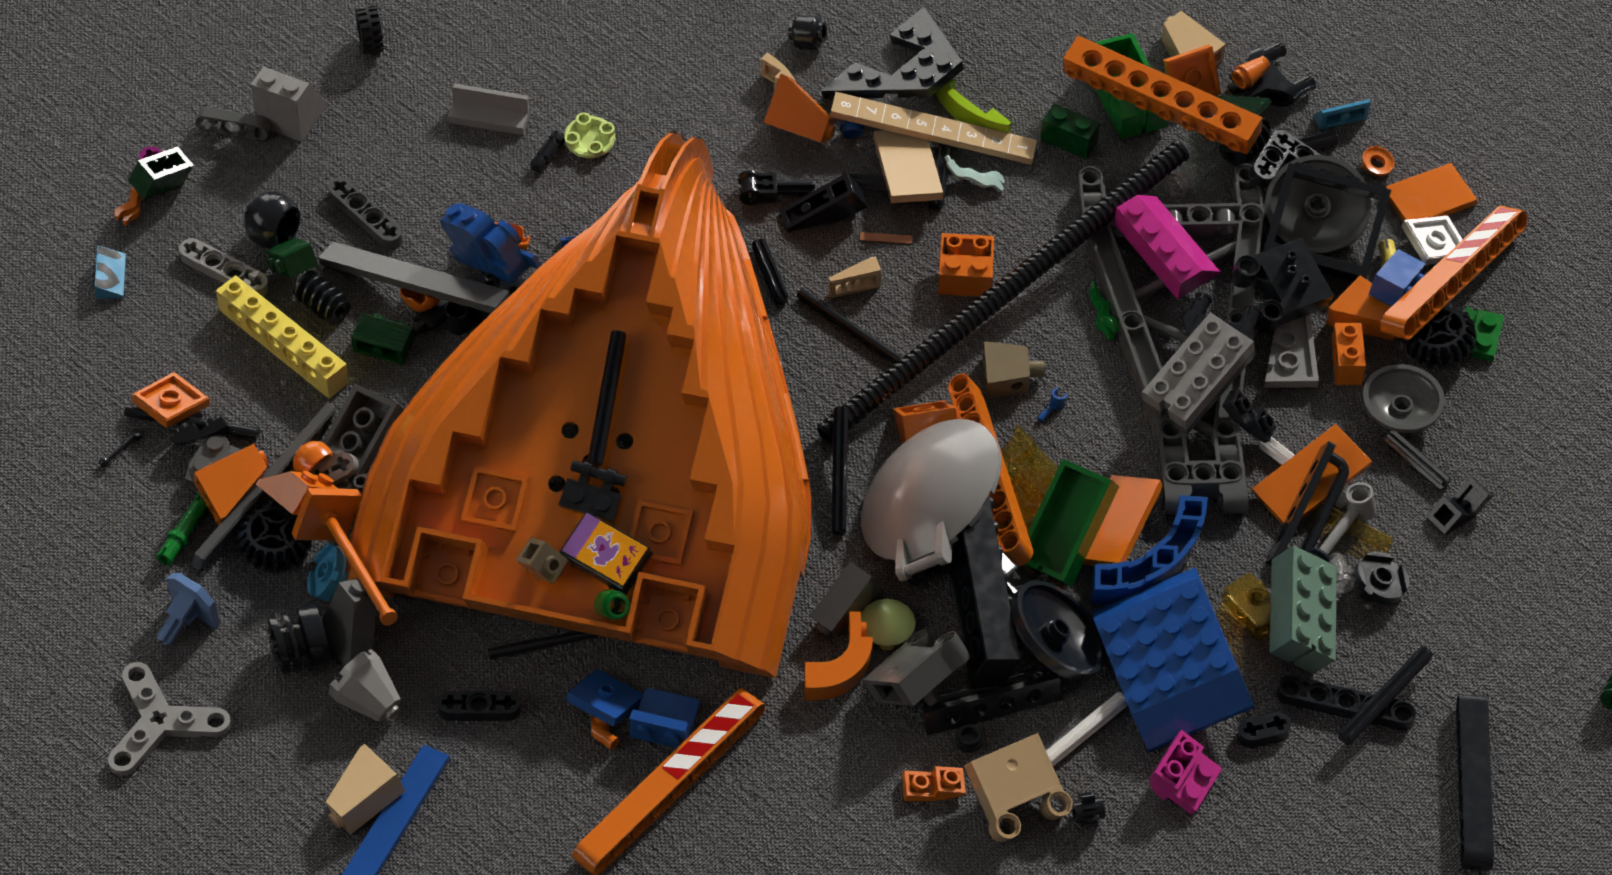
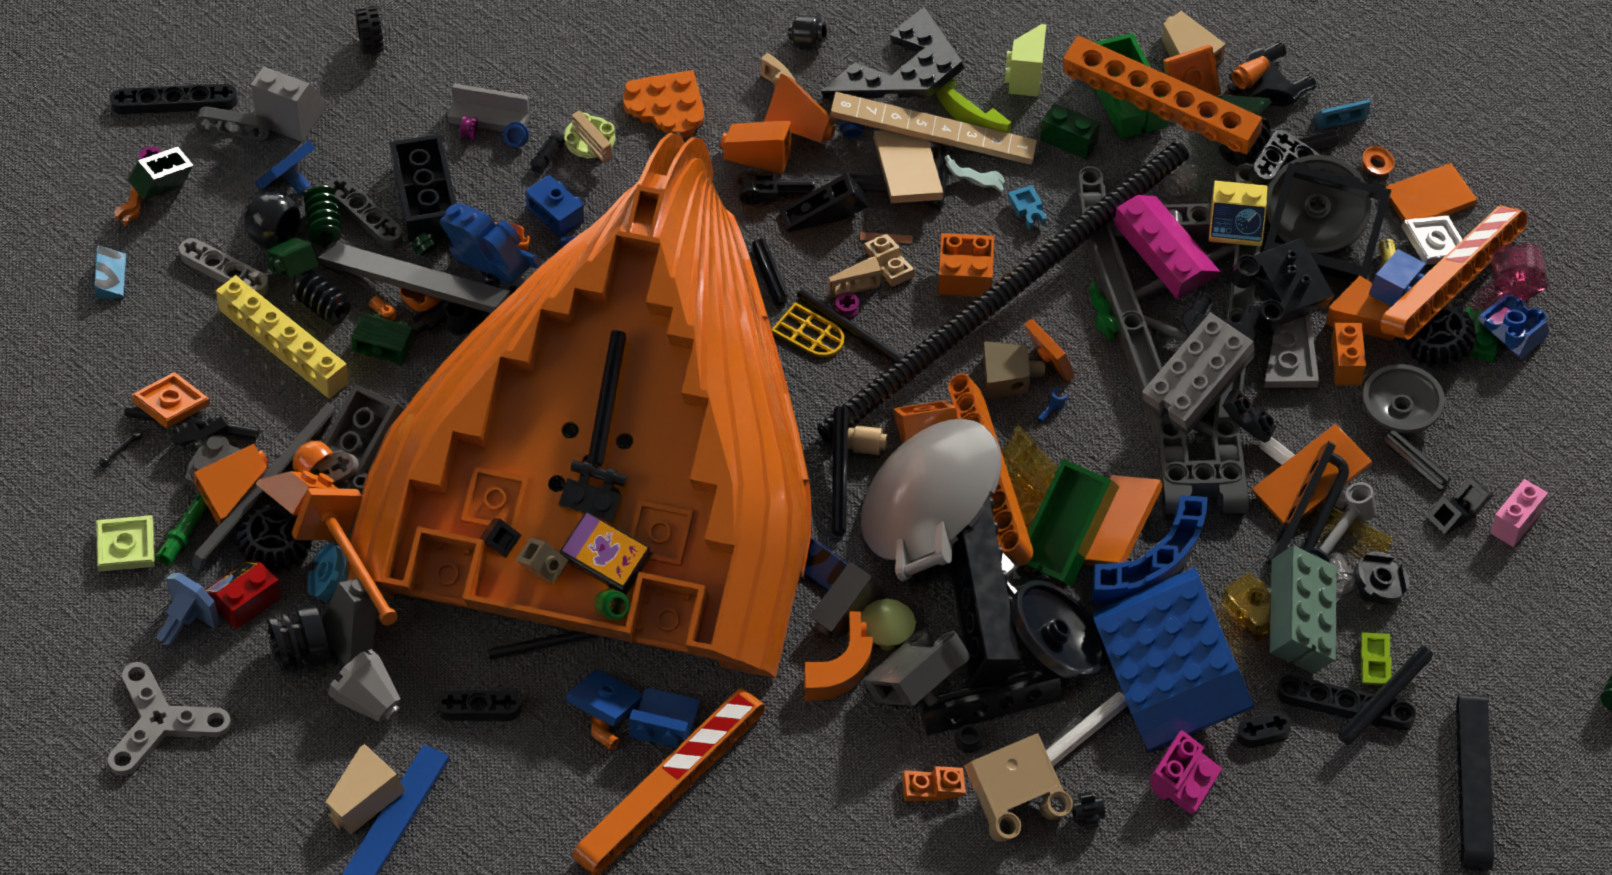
none -> yellowish green plate [96,515,155,572]
none -> black beam [110,84,238,114]
none -> red slope [205,561,281,630]
none -> blue tile [255,140,316,195]
none -> dark green piece [304,185,342,245]
none -> orange arm [369,296,396,321]
none -> black brick [389,134,457,241]
none -> dark green plate [412,232,438,256]
none -> magenta bush [460,115,478,140]
none -> black slope [479,518,522,558]
none -> blue plate [503,122,529,148]
none -> blue brick [525,175,584,238]
none -> tan tile [572,111,611,163]
none -> orange plate [623,70,704,138]
none -> orange slope [720,121,791,174]
none -> yellow window [771,302,844,358]
none -> slope [804,538,848,592]
none -> magenta bush [835,292,859,319]
none -> tan brick [848,426,887,455]
none -> tan slope [864,234,915,287]
none -> yellowish green slope [1004,24,1046,97]
none -> dark azure plate [1008,185,1046,230]
none -> orange plate [1024,319,1075,382]
none -> slope [1209,181,1267,247]
none -> lime slope [1360,632,1391,685]
none -> blue slope [1478,293,1549,361]
none -> bright pink brick [1490,479,1548,547]
none -> clear pink brick [1491,242,1548,303]

